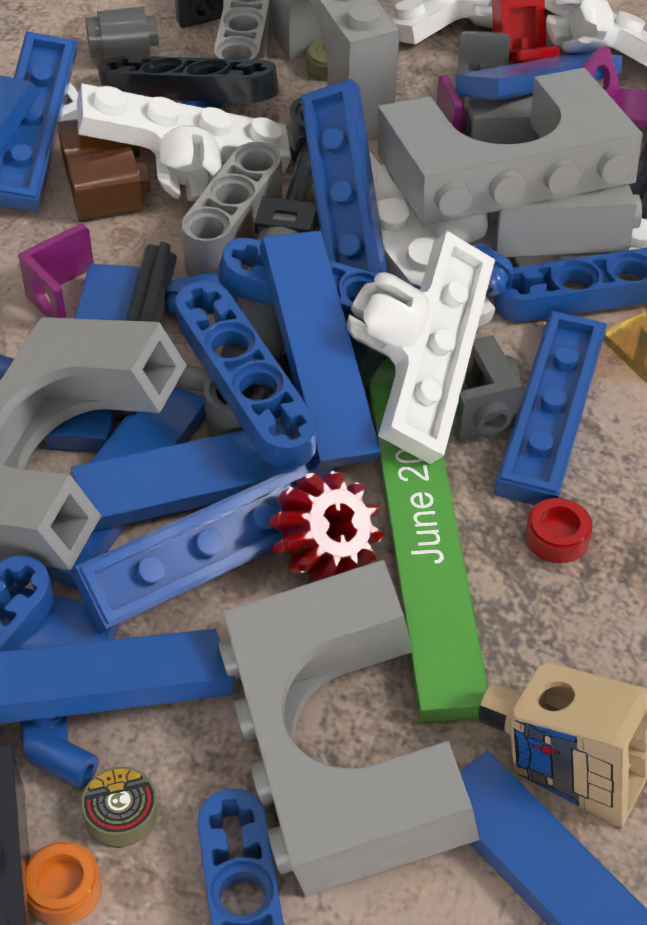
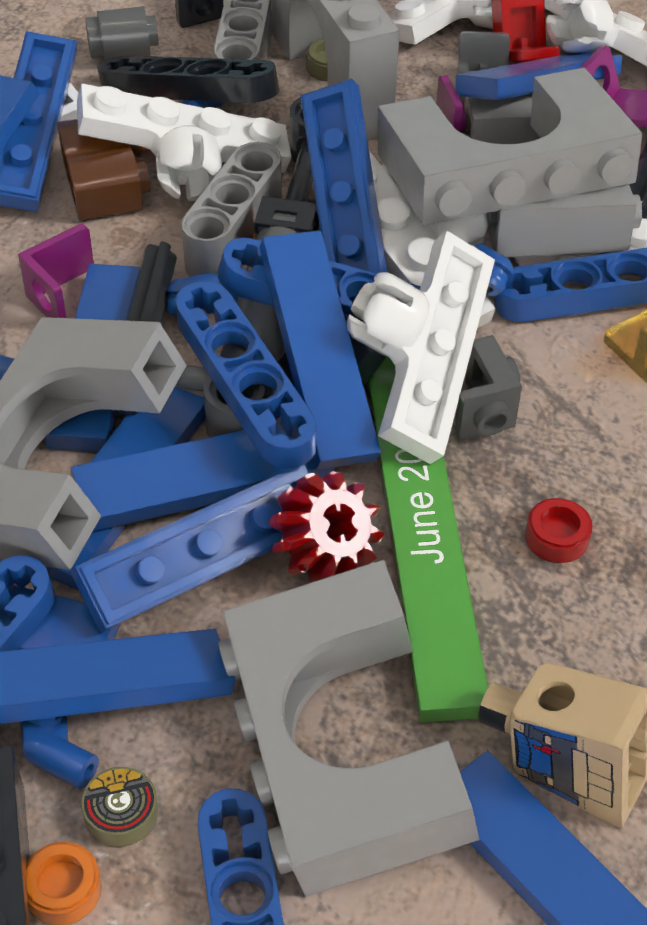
blue tile [494,310,607,505] -> none

